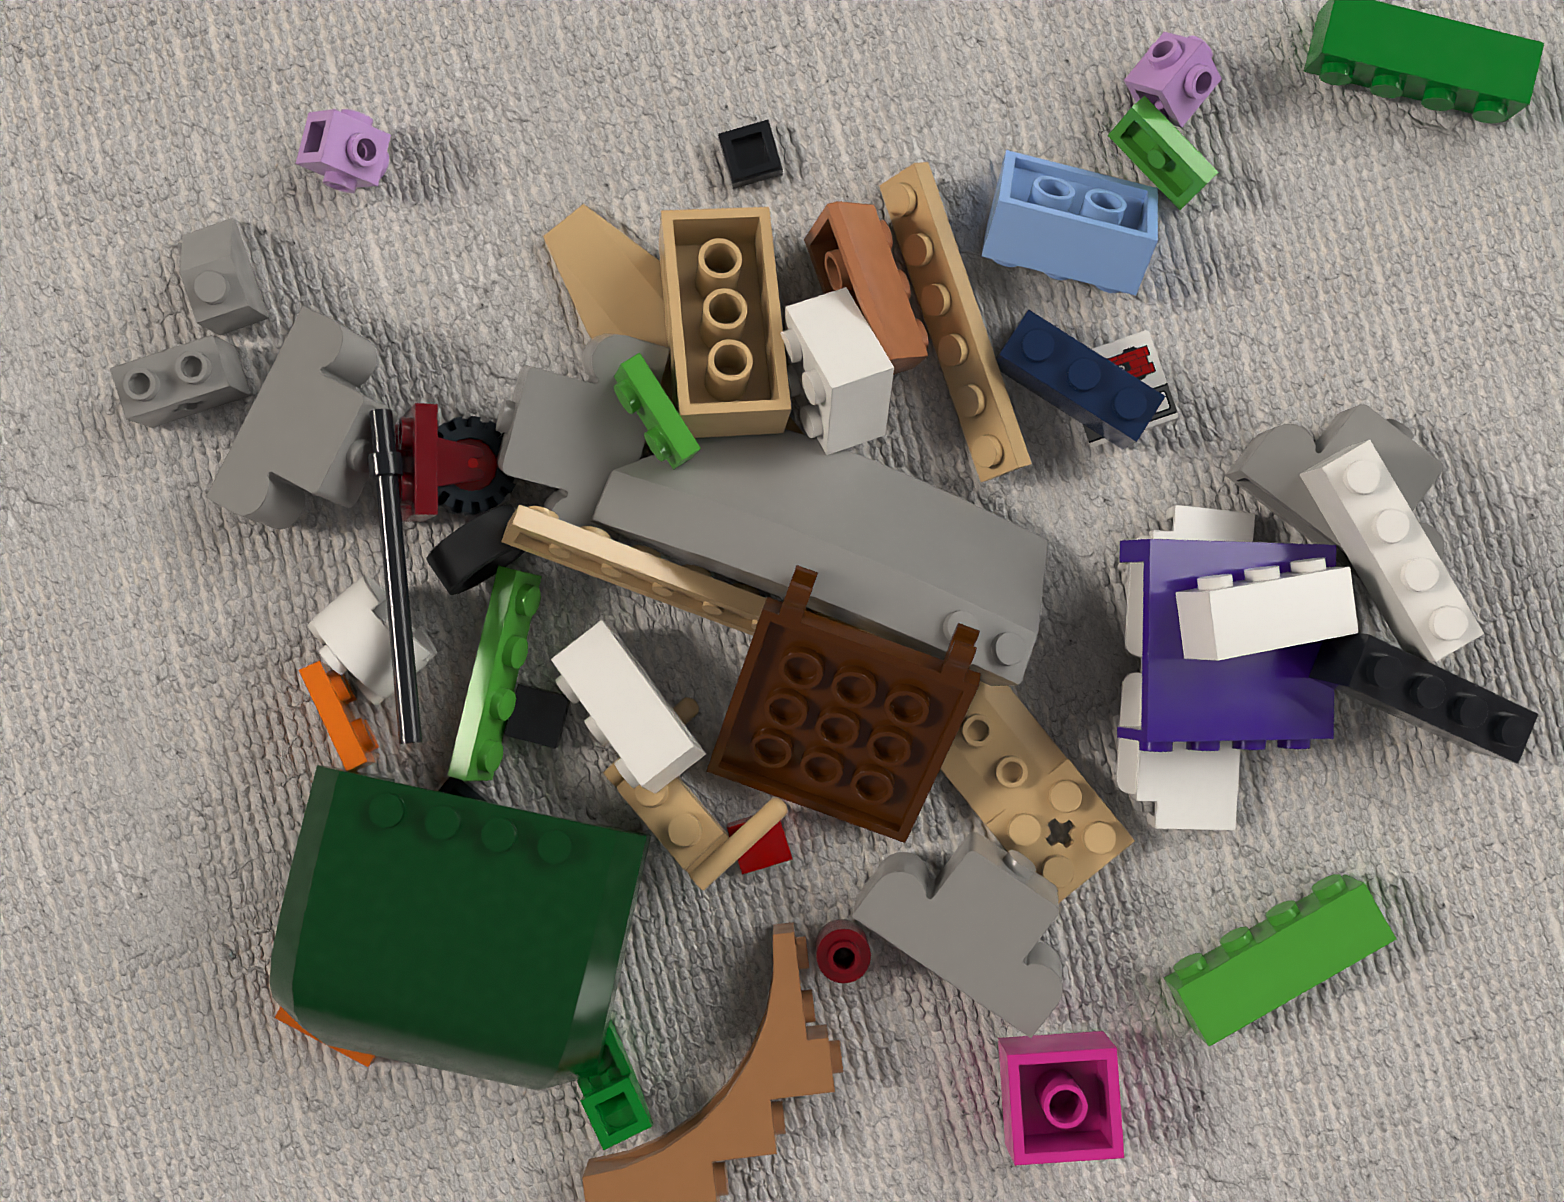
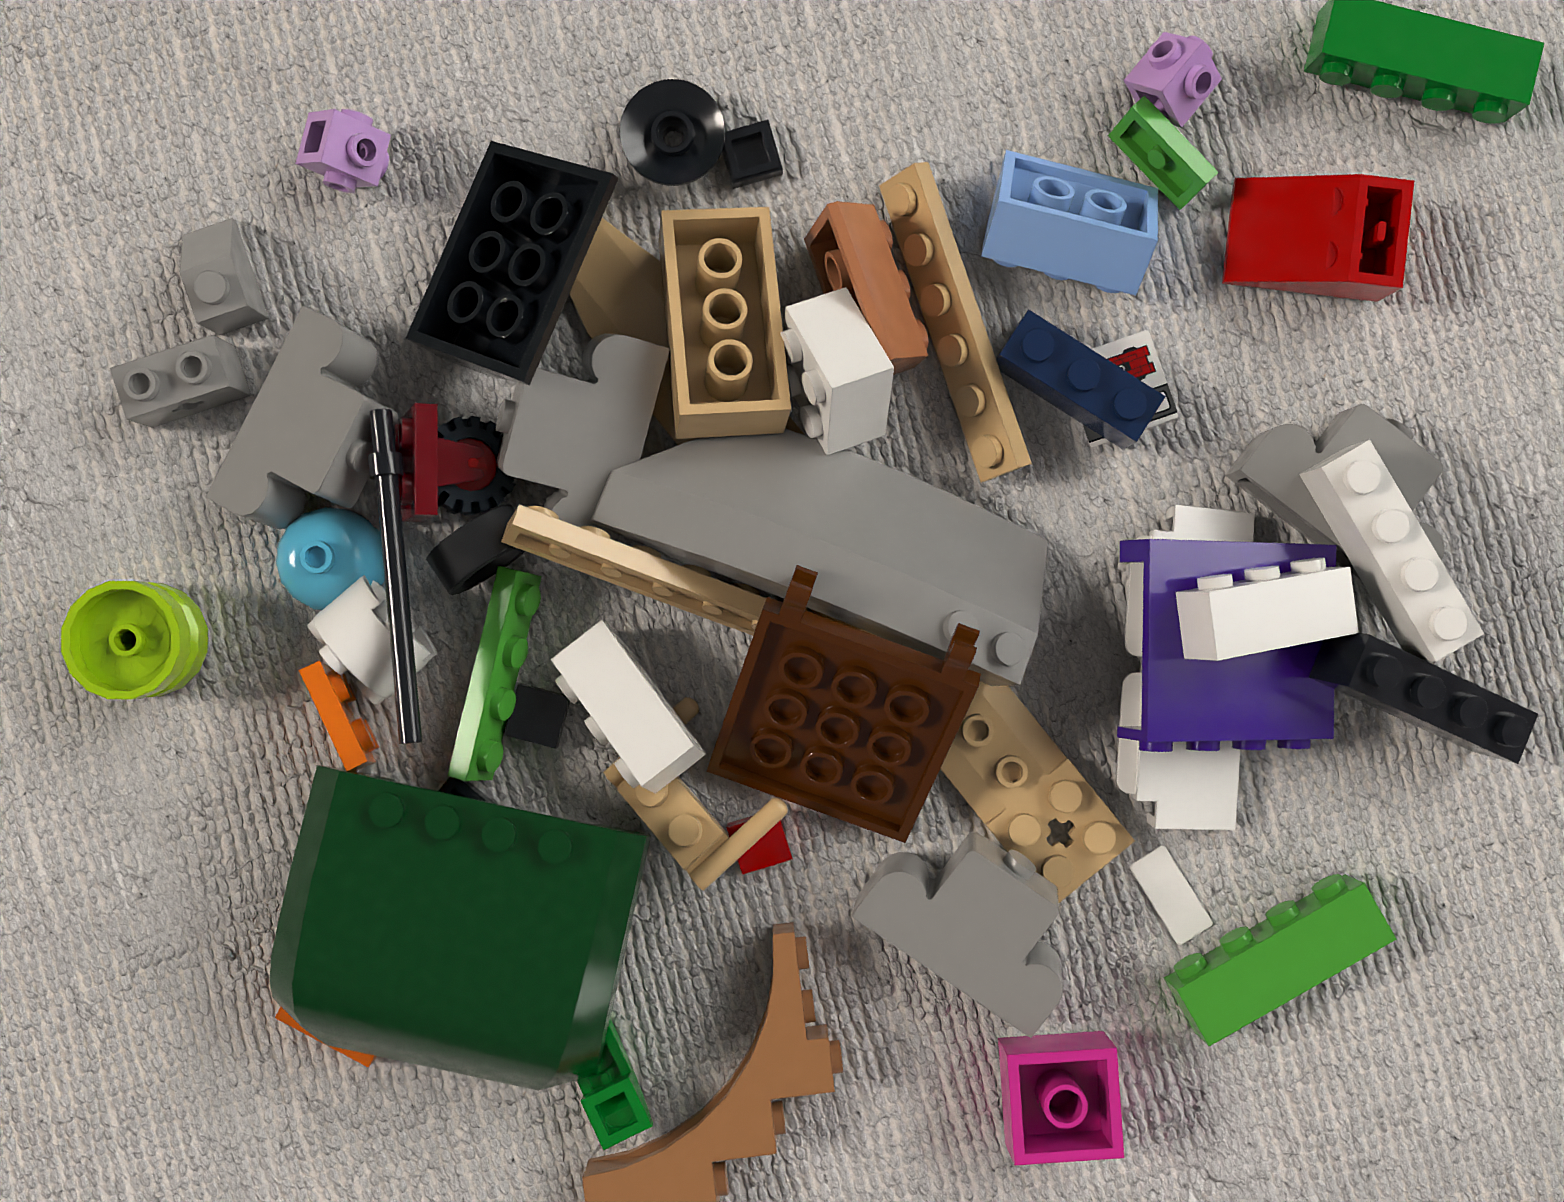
bright green plate [614,353,701,470] -> none
dark red brick [815,919,871,984] -> none
none -> lime wheel [61,581,208,699]
none -> medium azure cylinder [276,507,385,611]
none -> black slope [406,141,619,386]
none -> black dish [619,79,725,186]
none -> white sticker [1130,846,1213,945]
none -> red slope [1222,174,1415,302]

